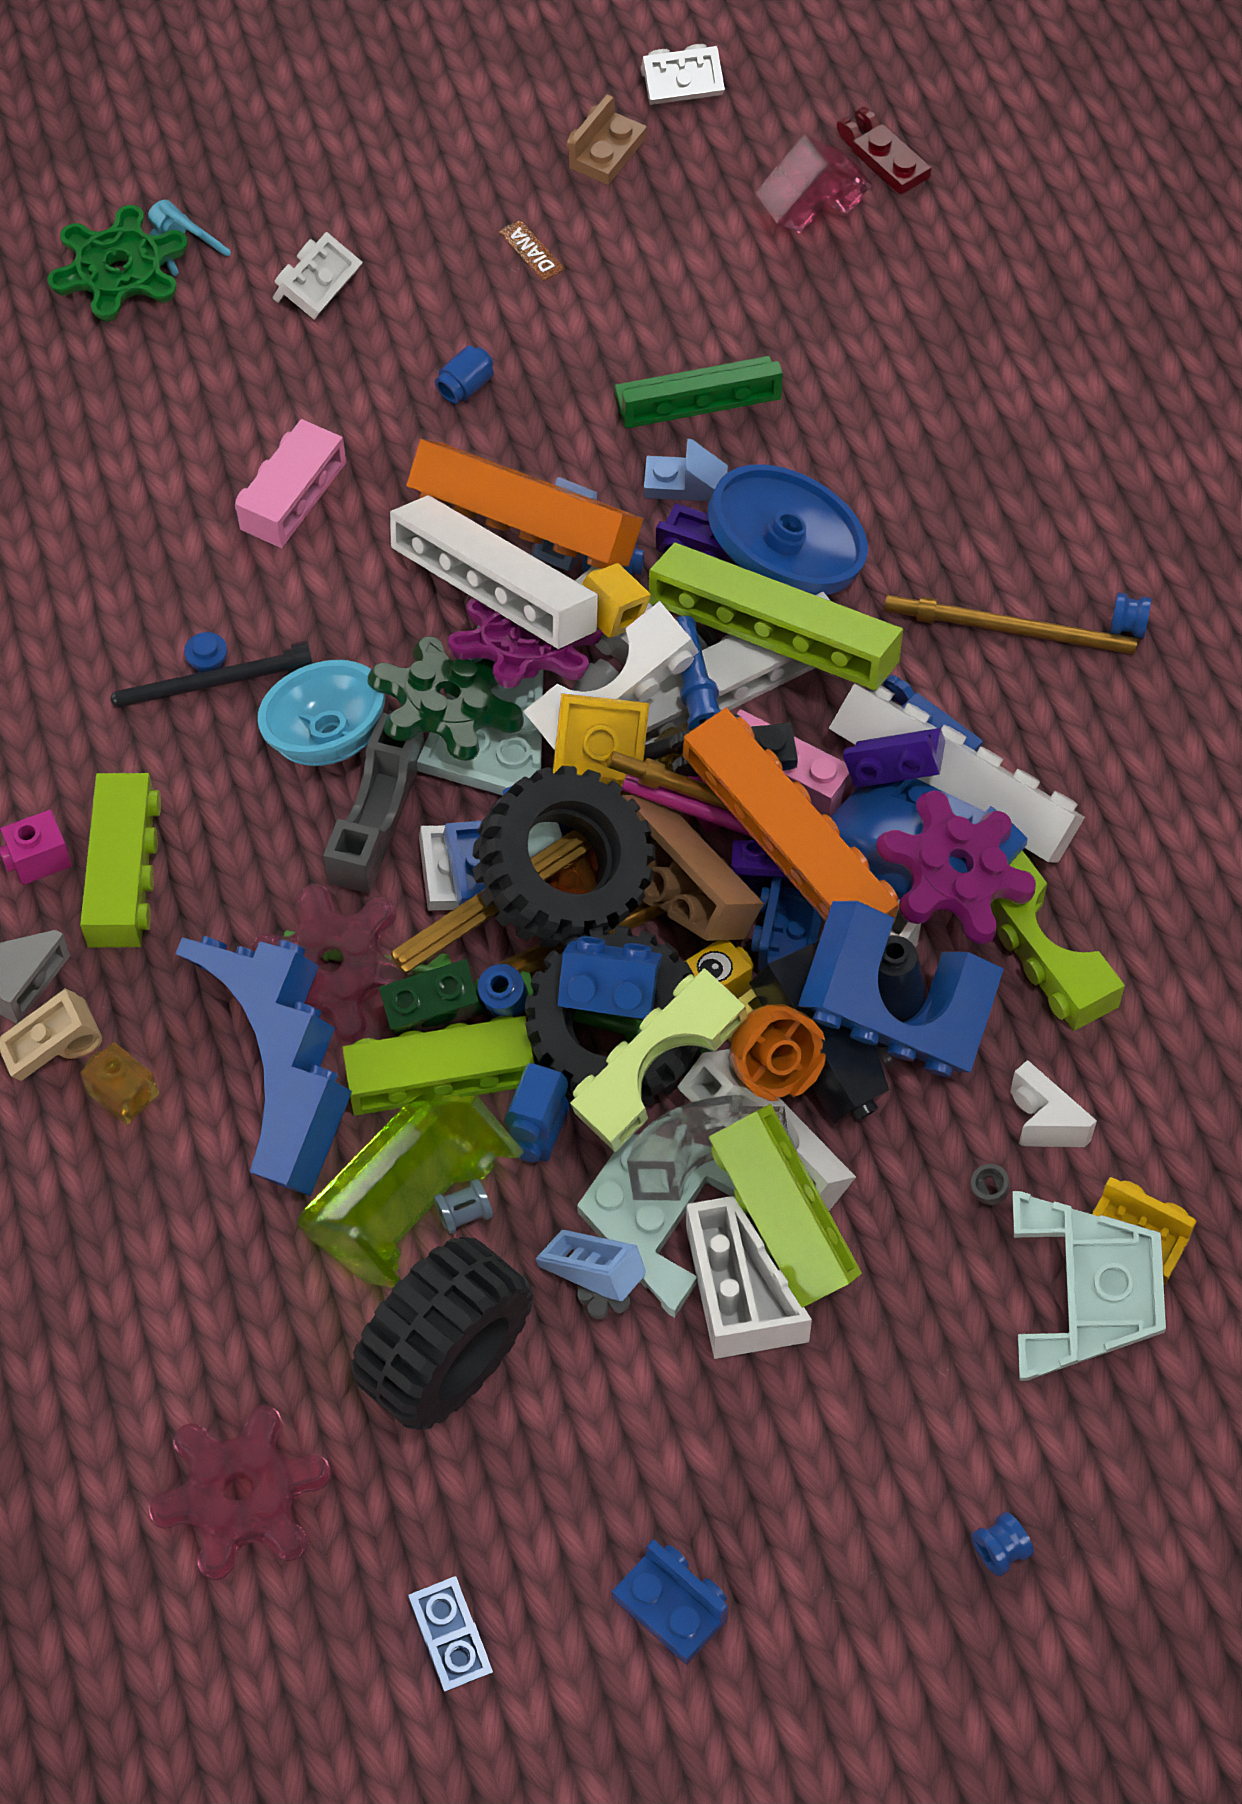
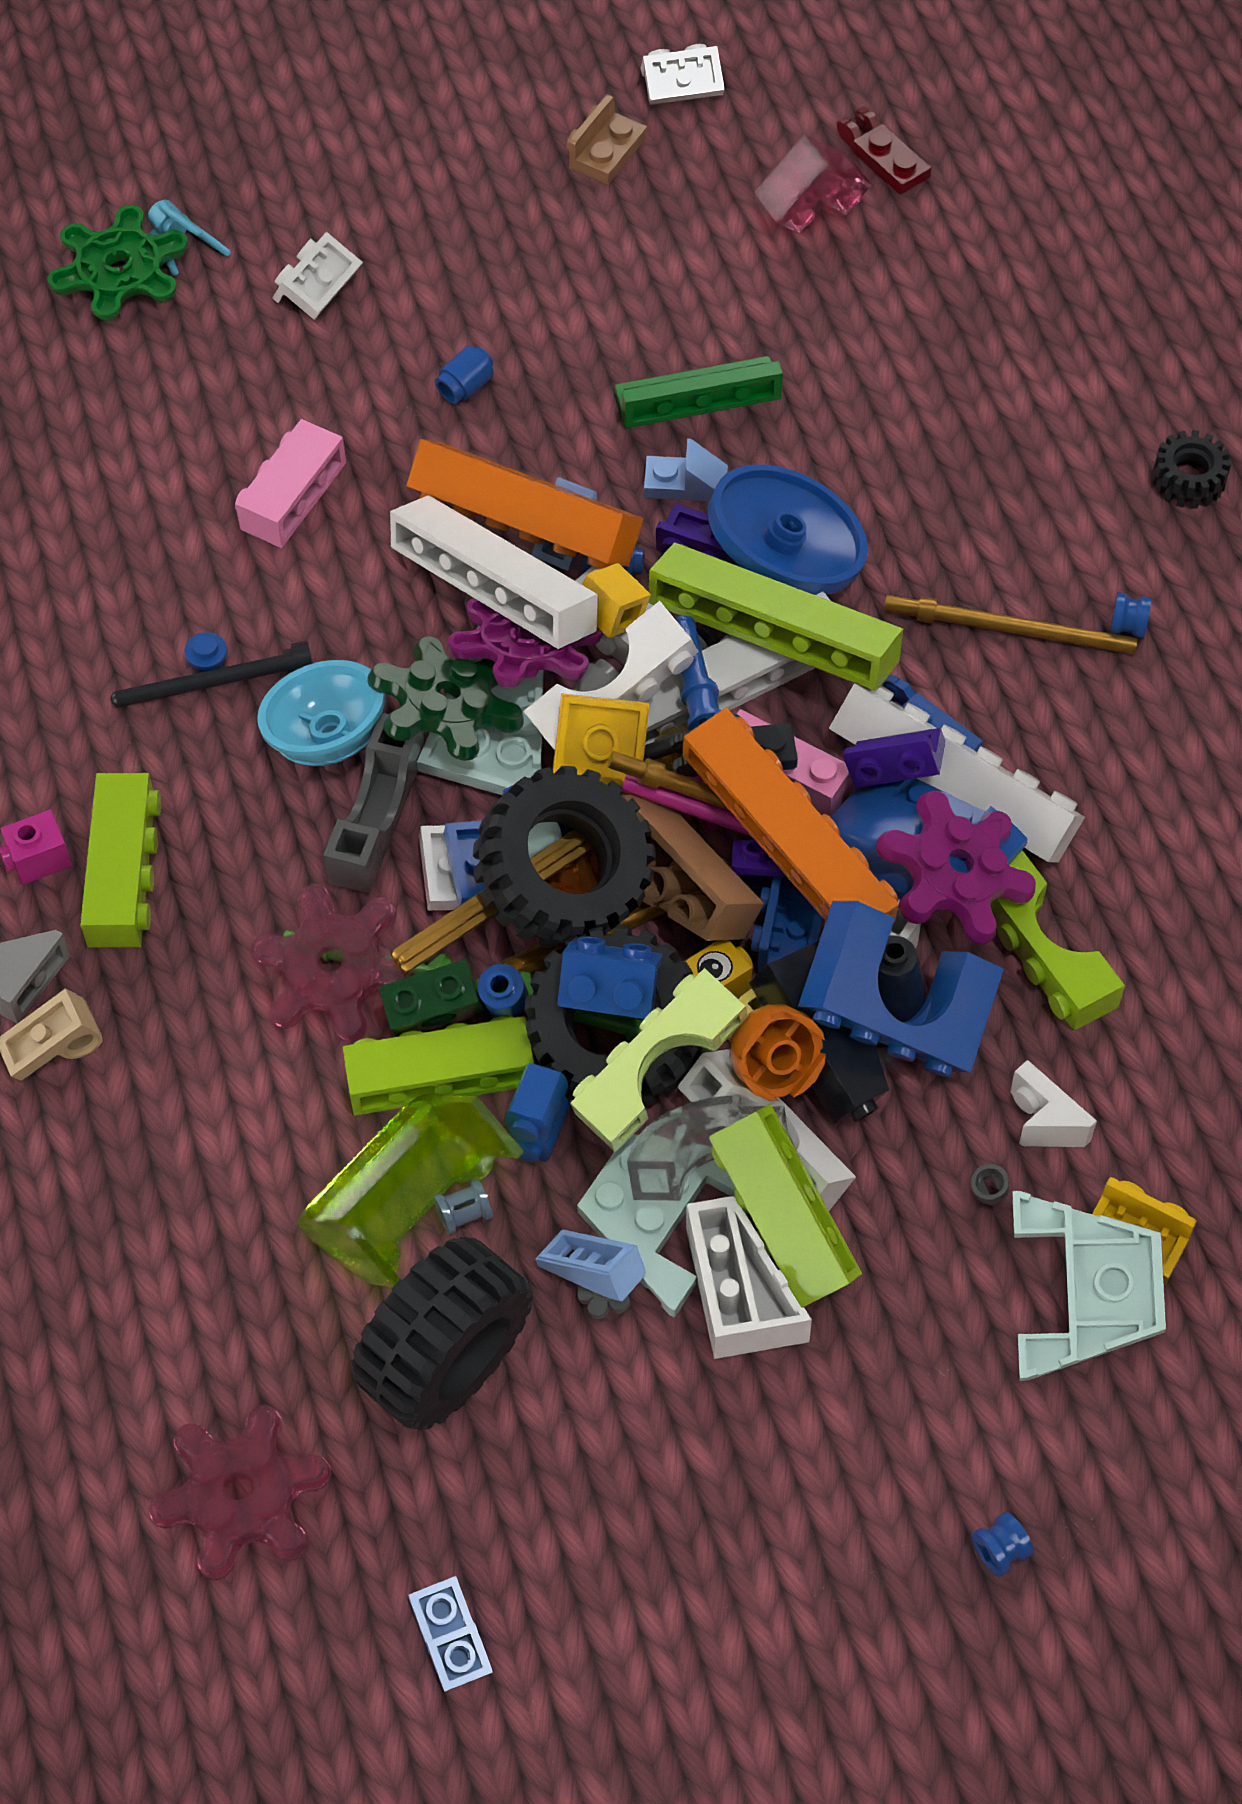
clear yellow brick [80,1041,159,1125] -> none
blue arch [175,936,352,1196] -> none
clear orange sticker [498,220,565,281] -> none
blue bracket [611,1539,728,1665] -> none
none -> black tyre [1152,430,1231,509]

